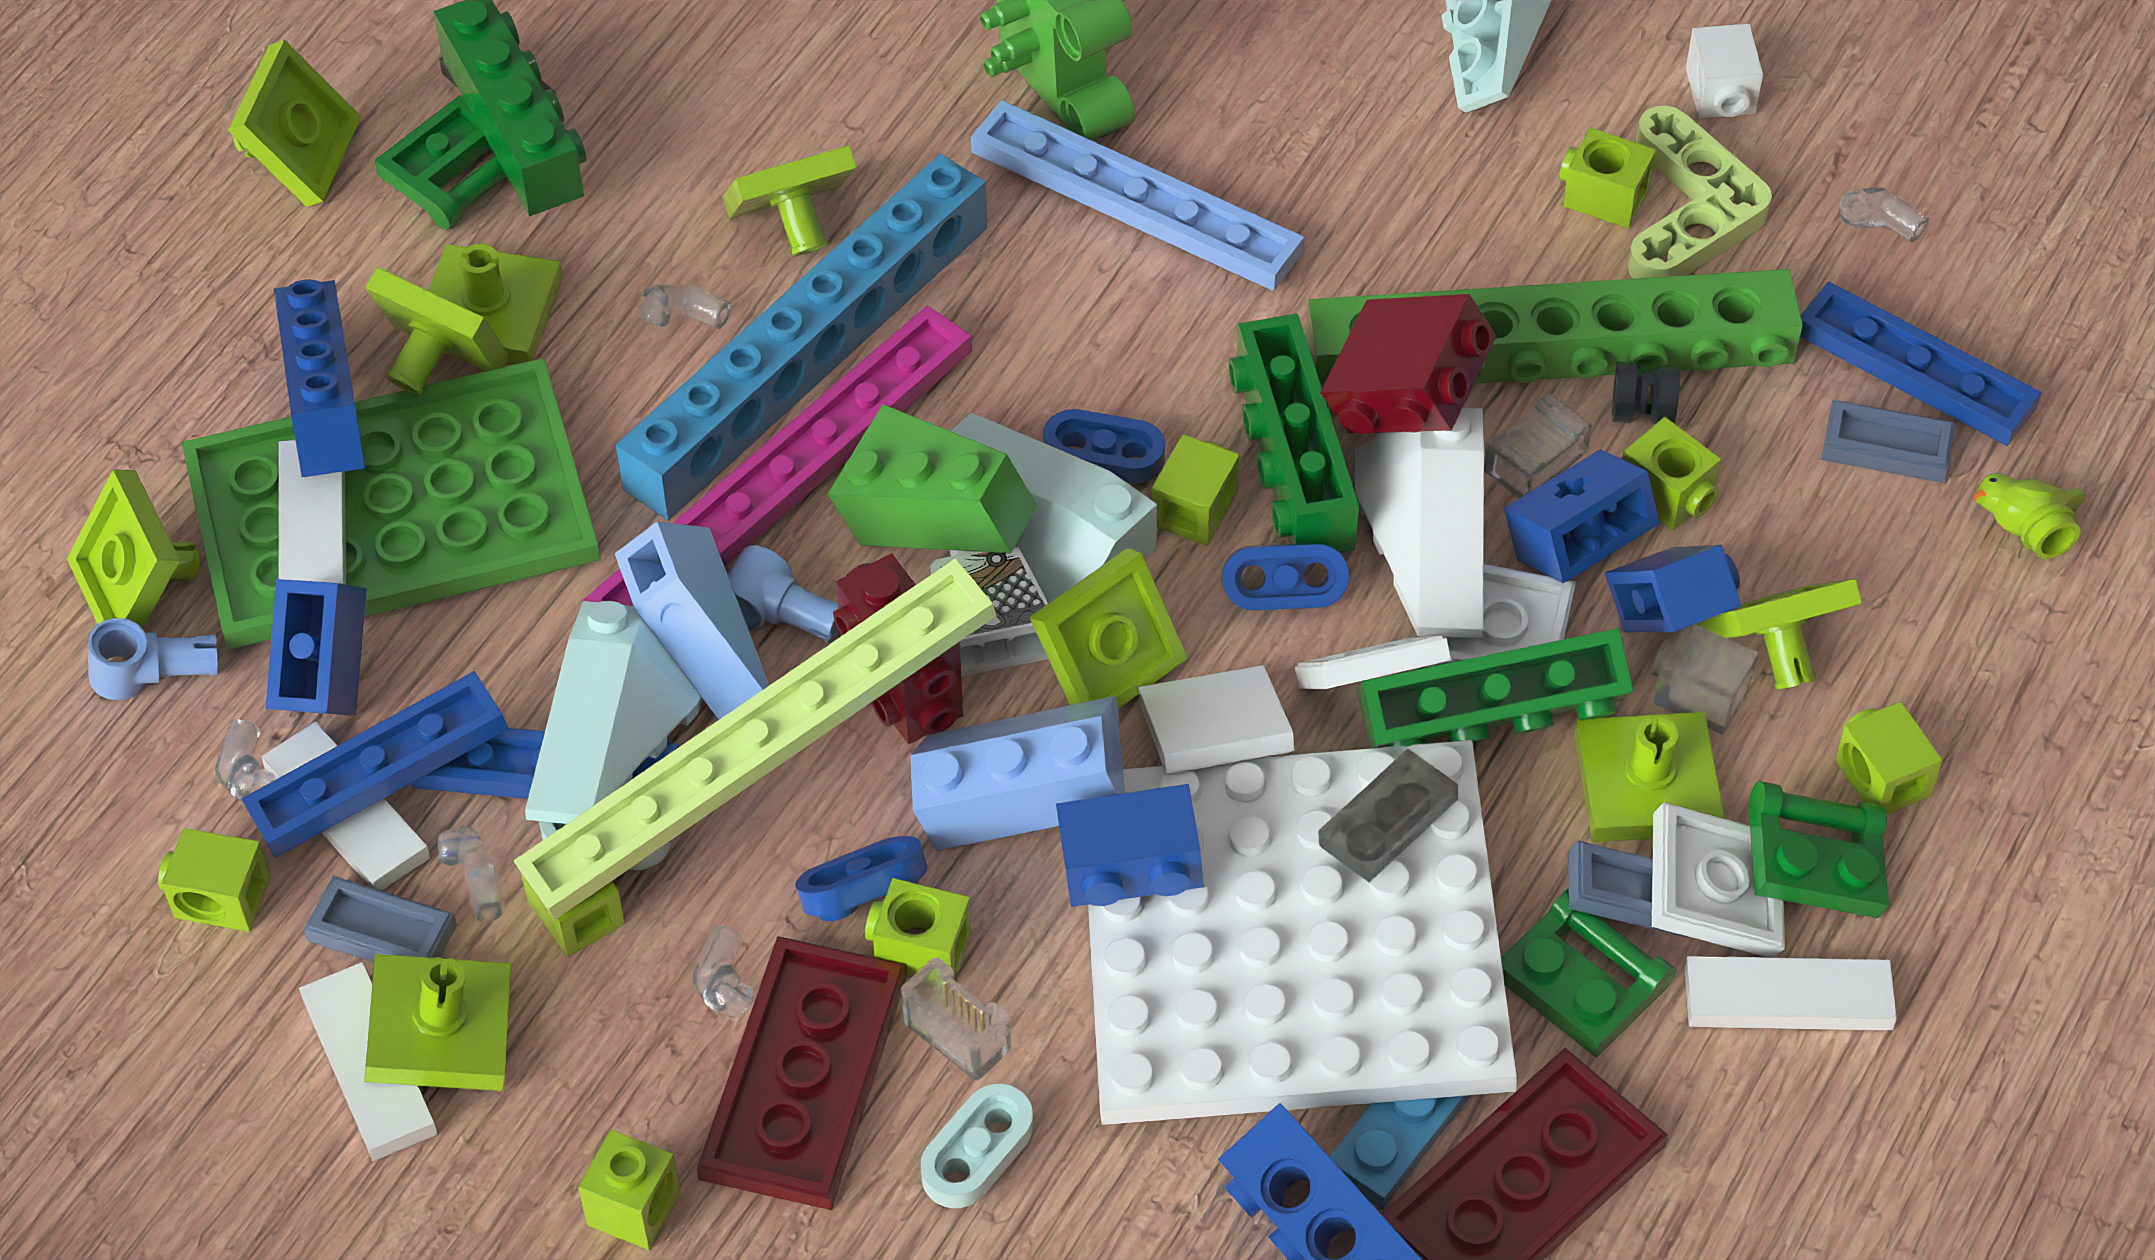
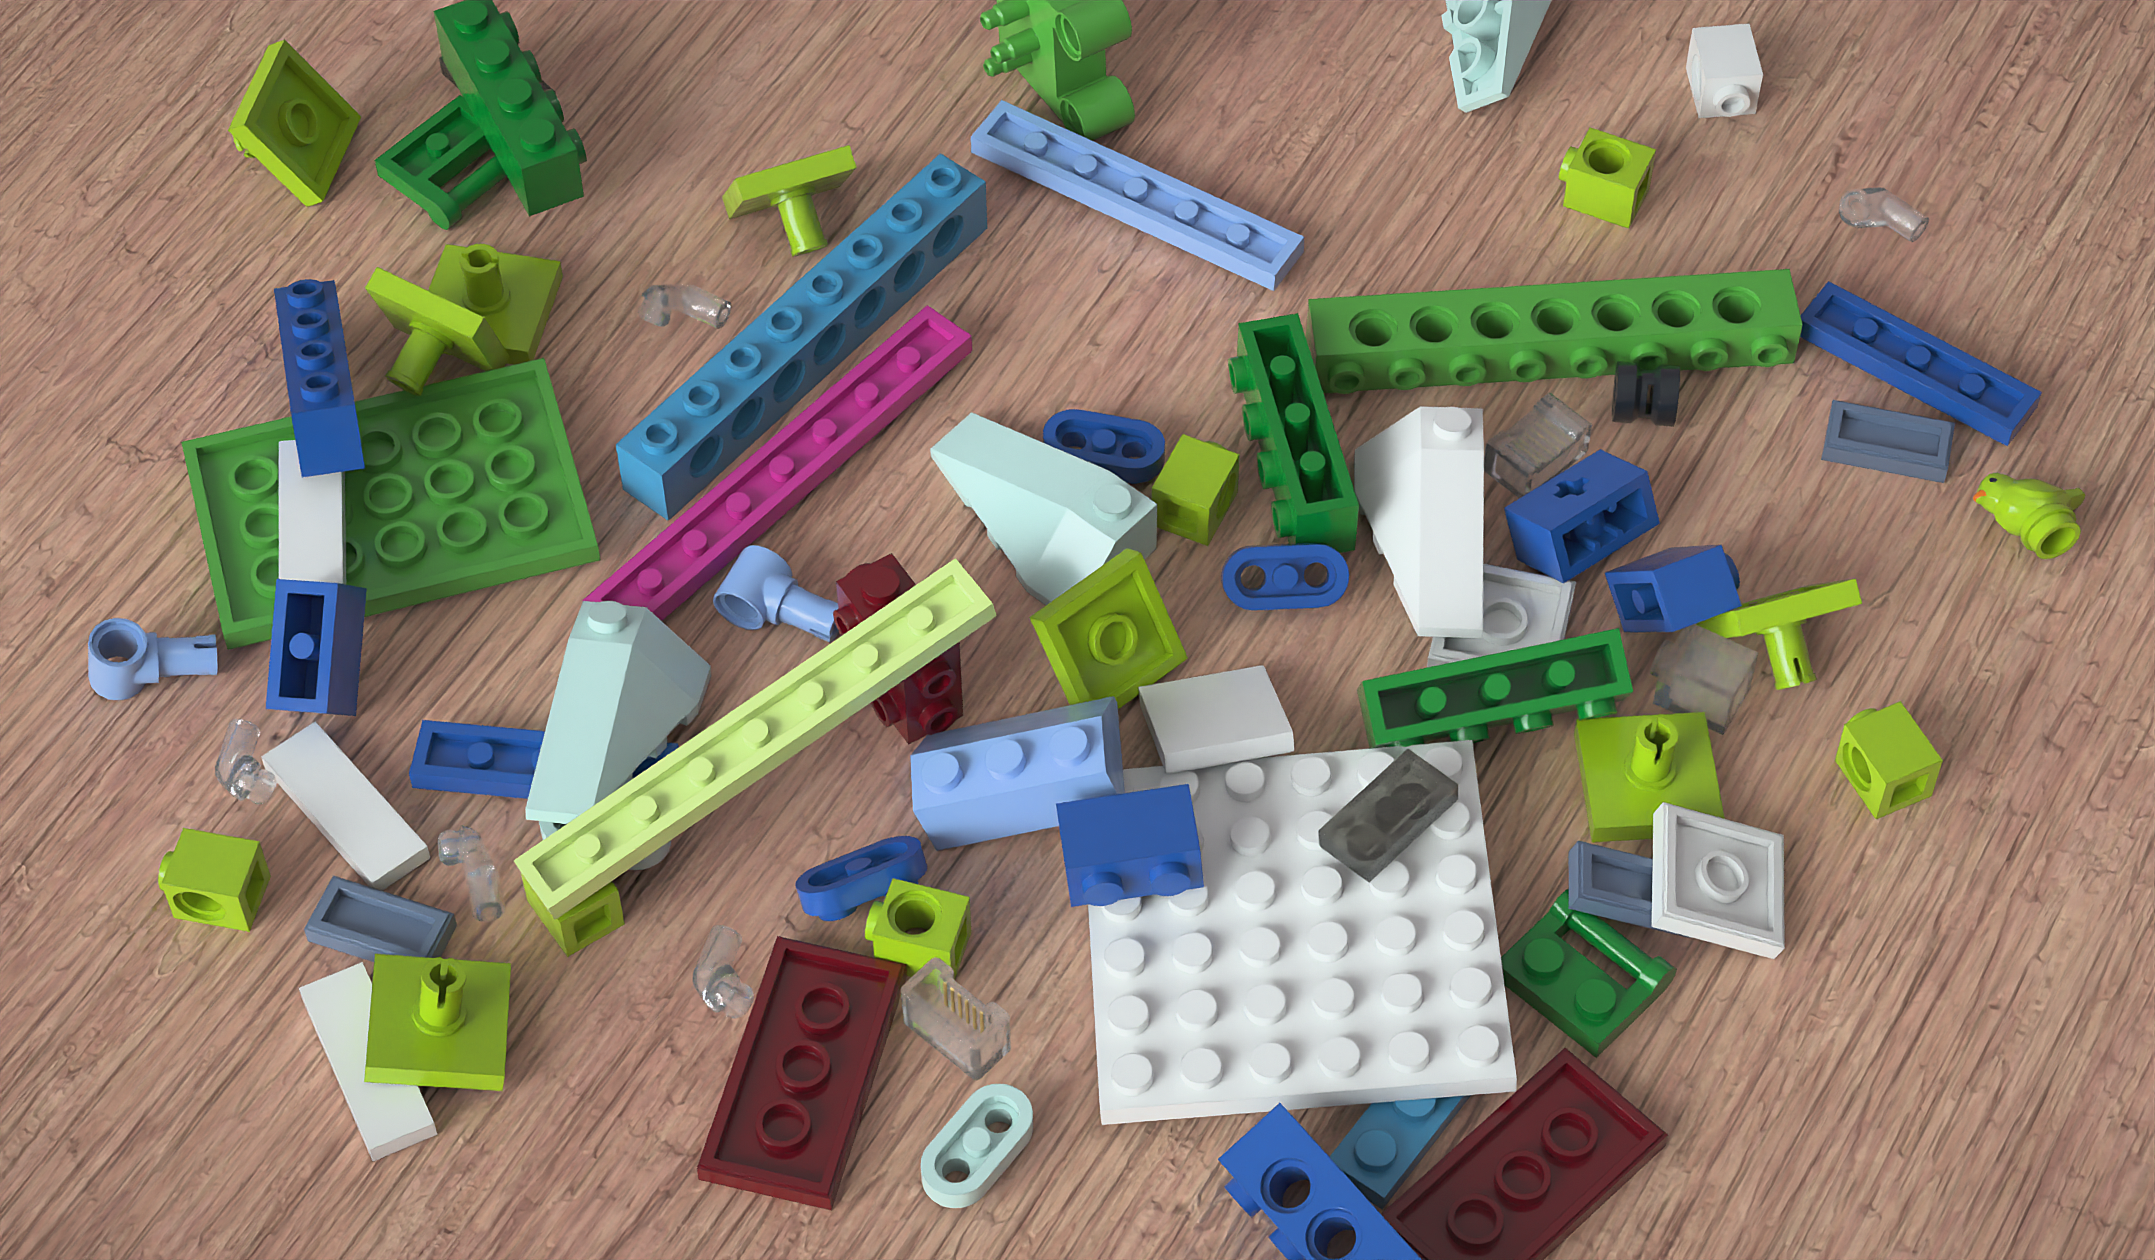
lime tile [67,469,201,629] -> none
blue plate [241,671,509,858] -> none
lime brick [578,1129,681,1250] -> none
light blue slope [615,521,769,720] -> none
bright green wedge [827,404,1038,553] -> none
white torso [930,547,1048,677] -> none
white tile [1294,635,1451,689] -> none
dark red brick [1320,294,1497,434] -> none
lime brick [1622,417,1722,531] -> none
yellowish green beam [1628,105,1772,279] -> none
white tile [1684,956,1897,1030] -> none
green plate [1748,781,1889,918] -> none

